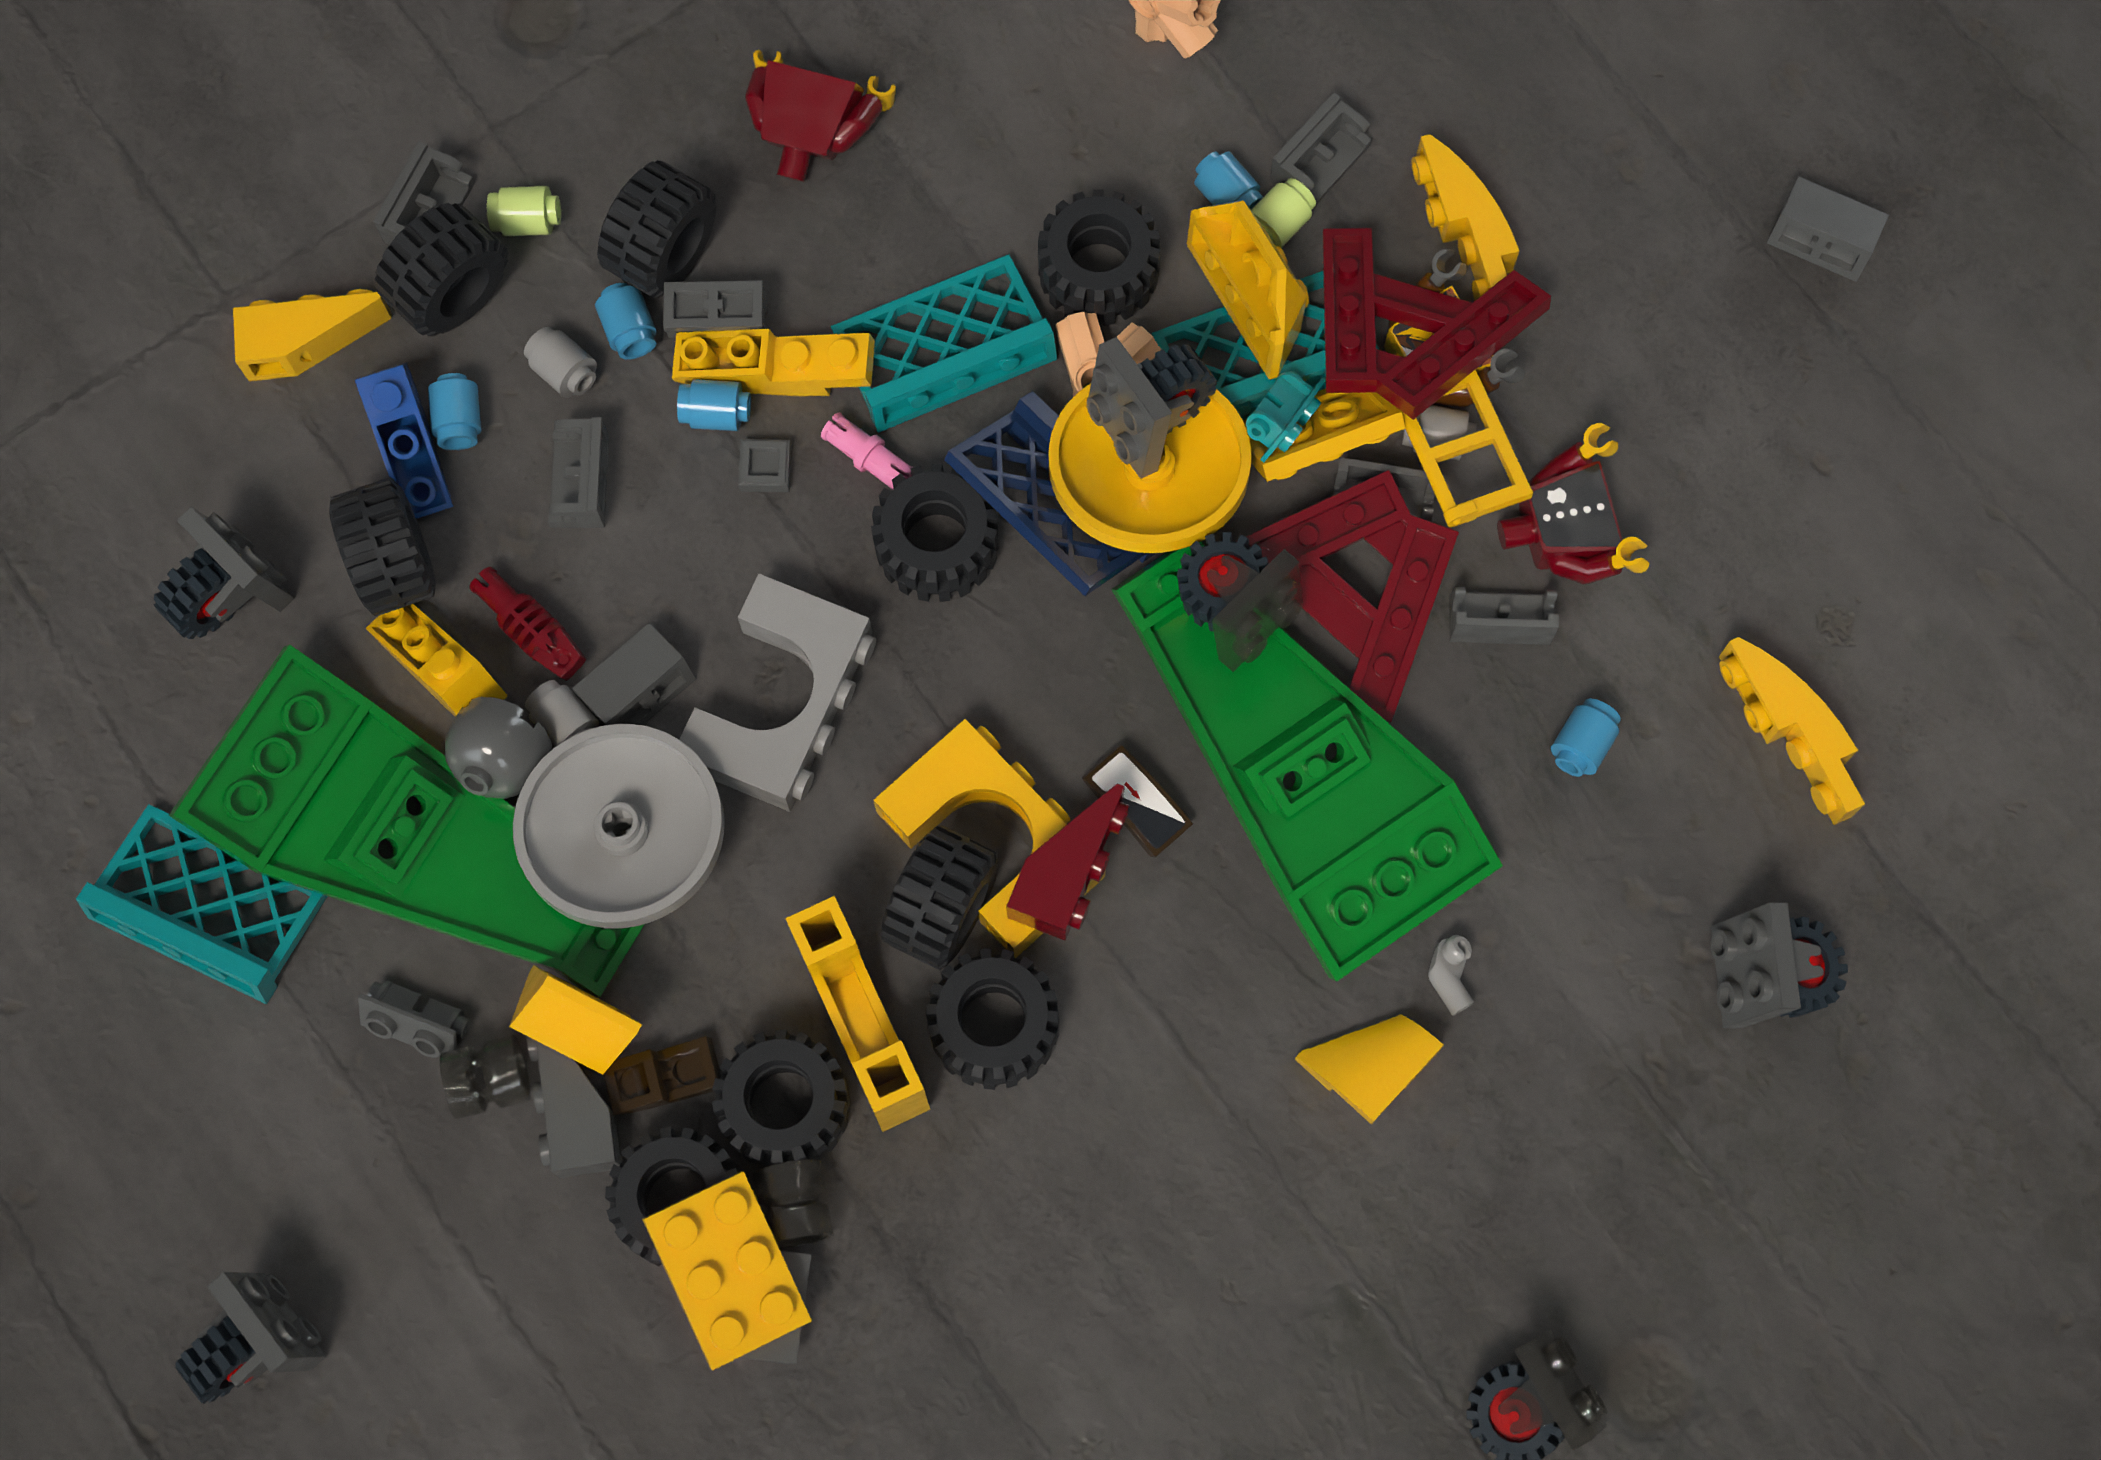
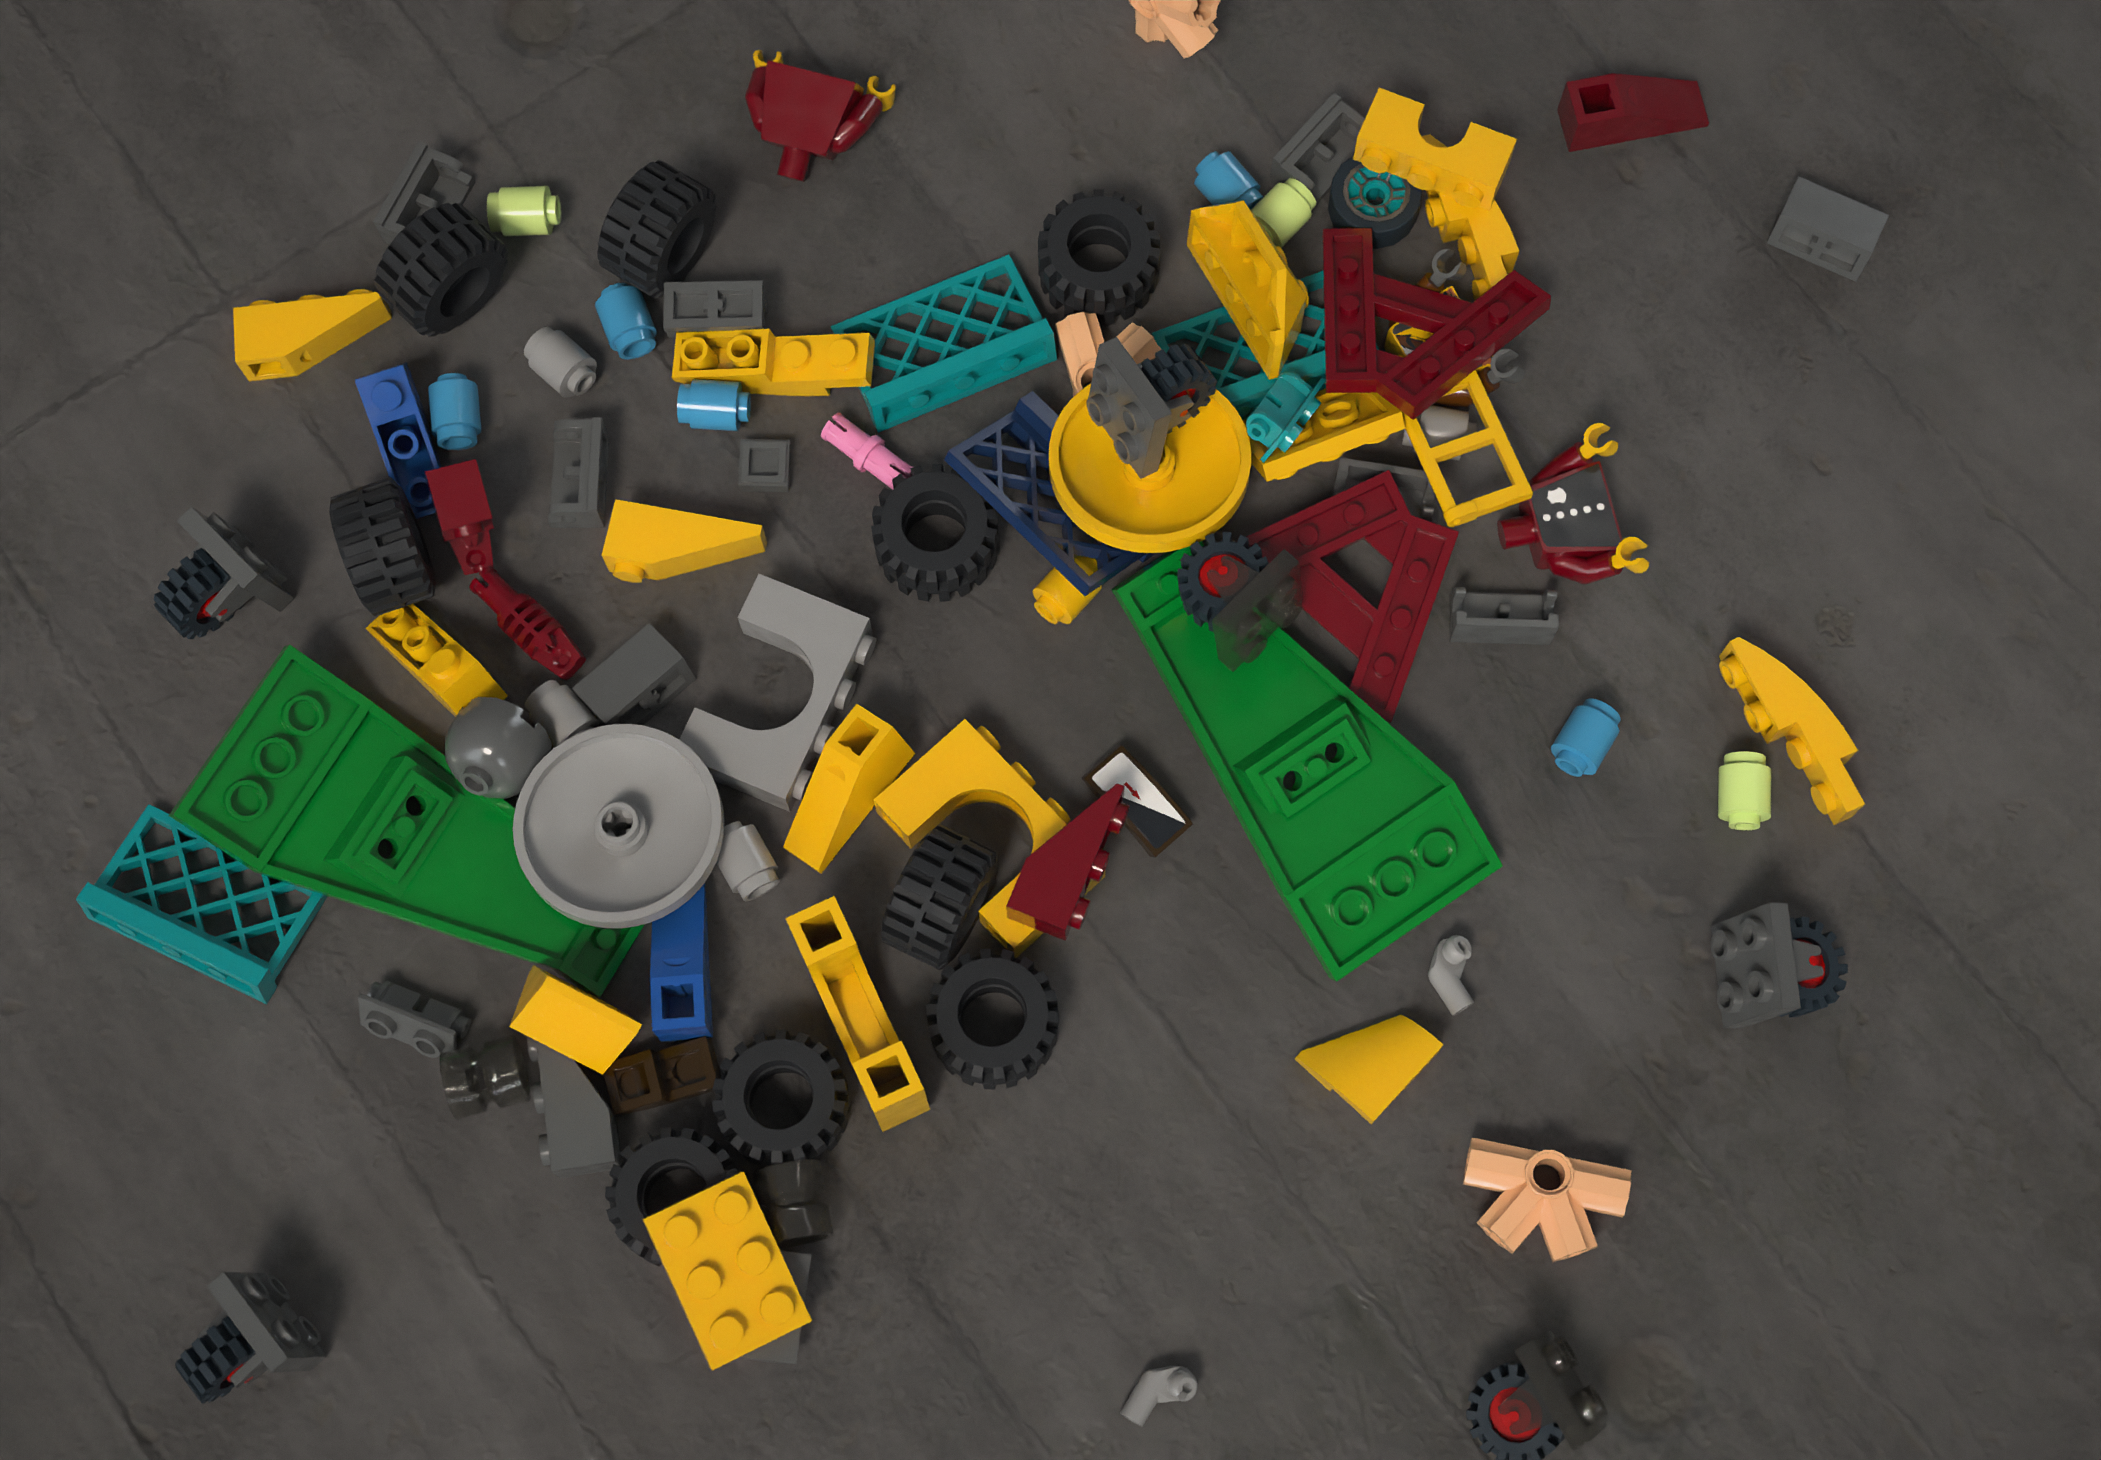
none -> dark red hinge [425,459,494,575]
none -> yellow slope [602,499,767,583]
none -> blue slope [650,884,713,1042]
none -> light grey brick [716,821,780,902]
none -> yellow slope [783,704,915,874]
none -> yellow brick [1033,555,1102,624]
none -> light grey arm [1120,1365,1198,1427]
none -> wheel [1328,156,1422,249]
none -> yellow arch [1353,88,1517,211]
none -> light nougat piece [1463,1138,1631,1262]
none -> dark red slope [1557,73,1709,152]
none -> yellowish green brick [1718,751,1771,830]

